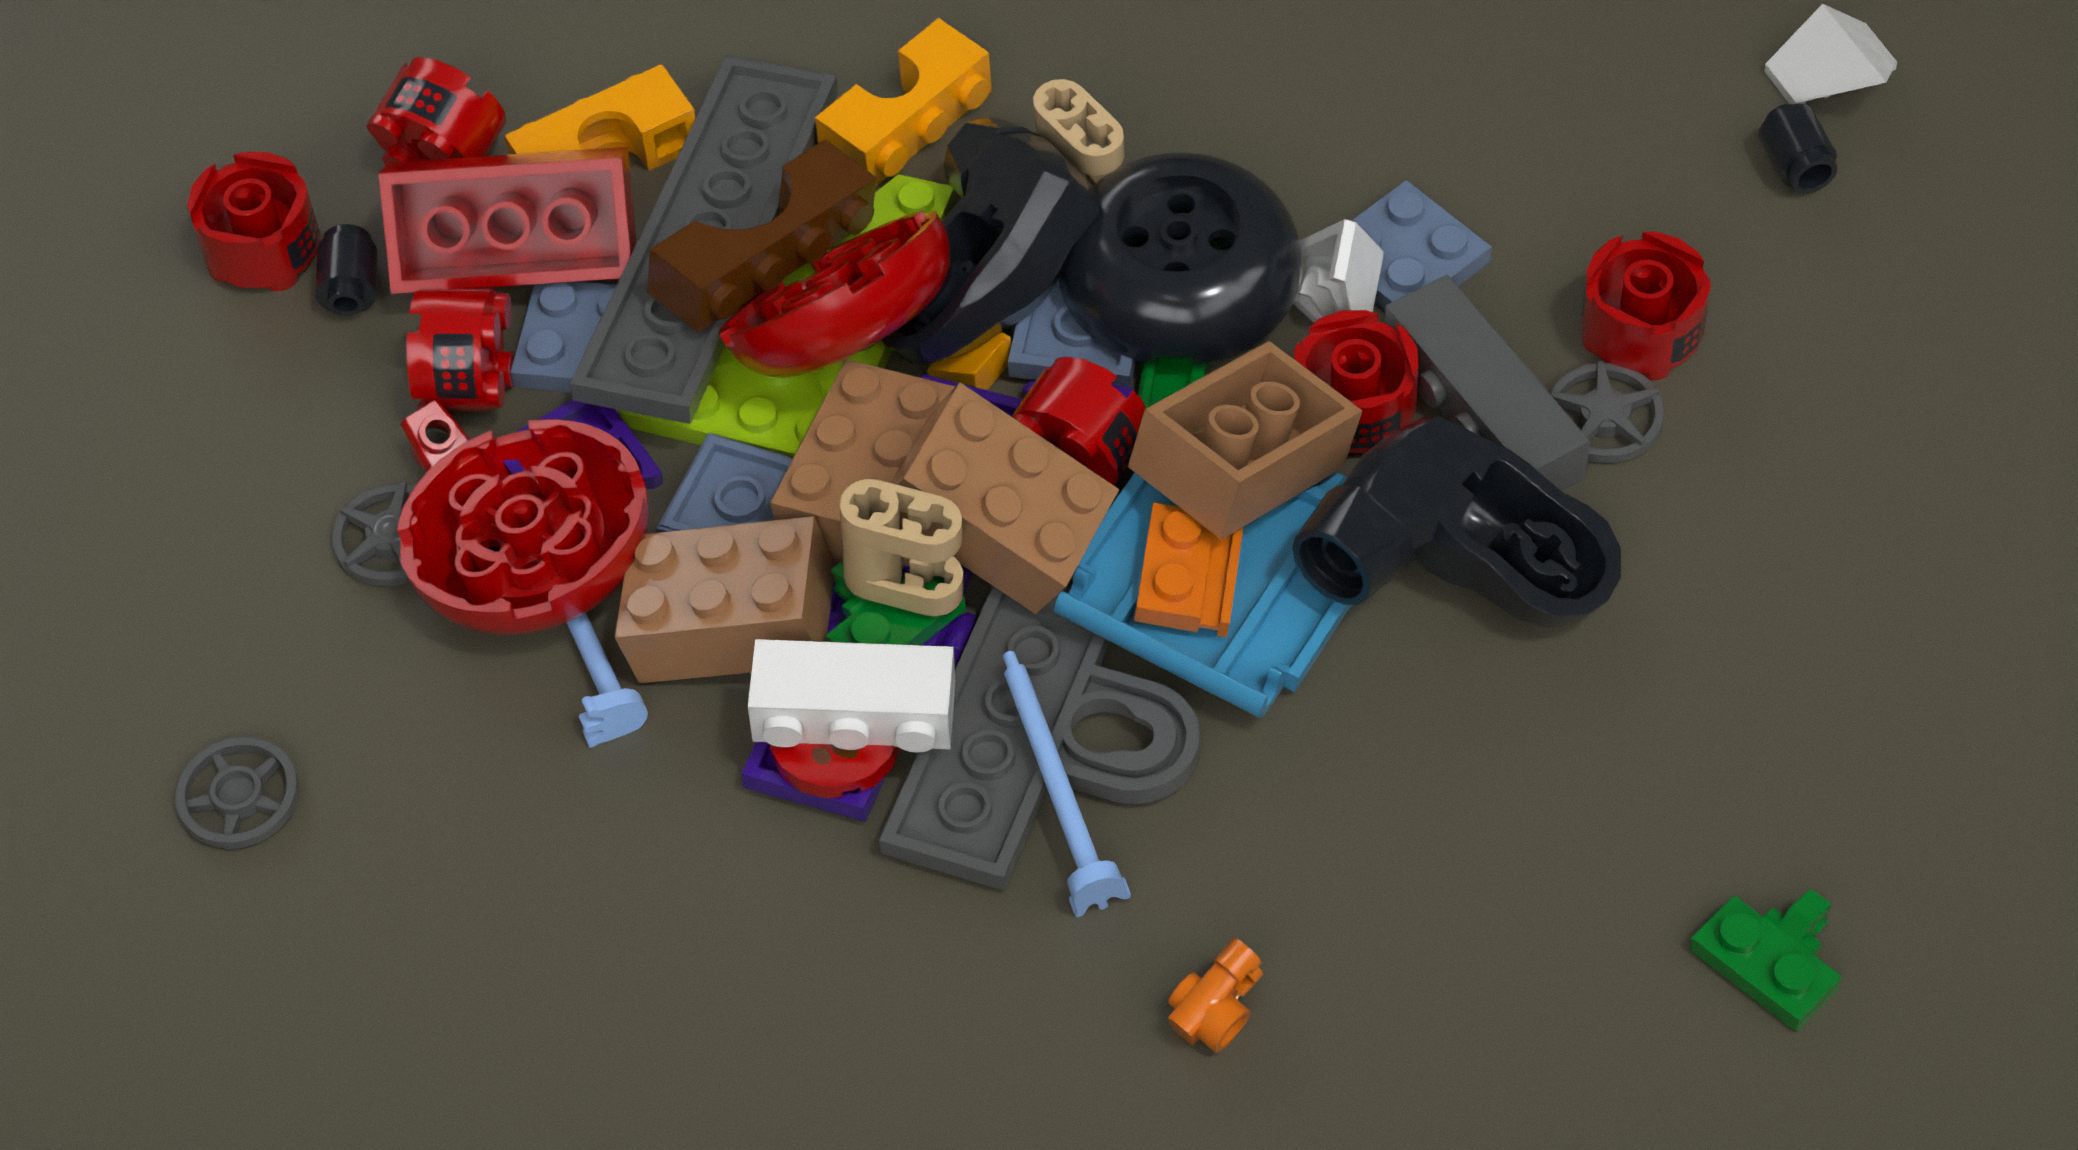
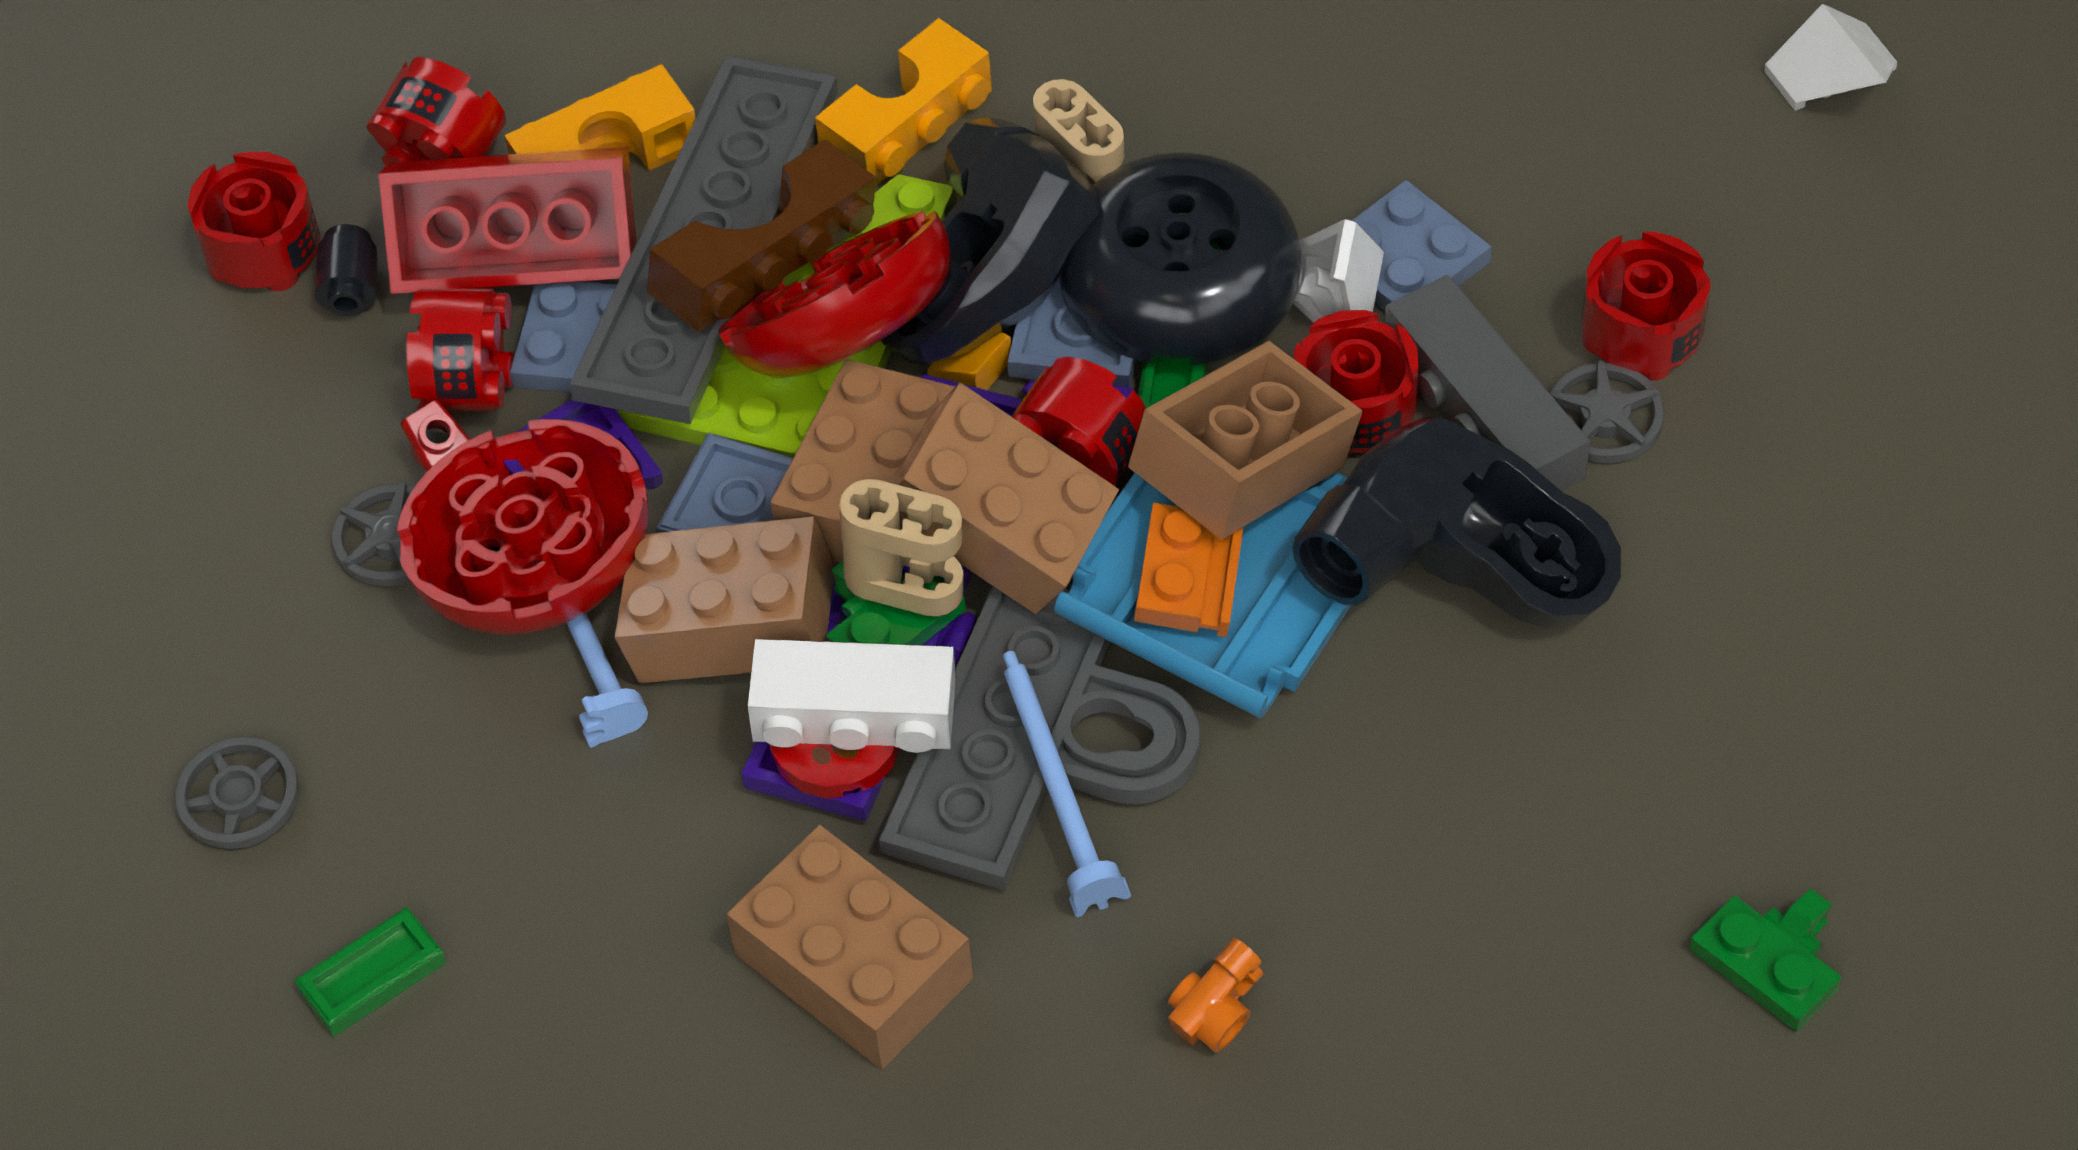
black brick [1758,104,1837,193] -> none
none -> green tile [294,907,447,1038]
none -> medium nougat brick [726,825,974,1070]

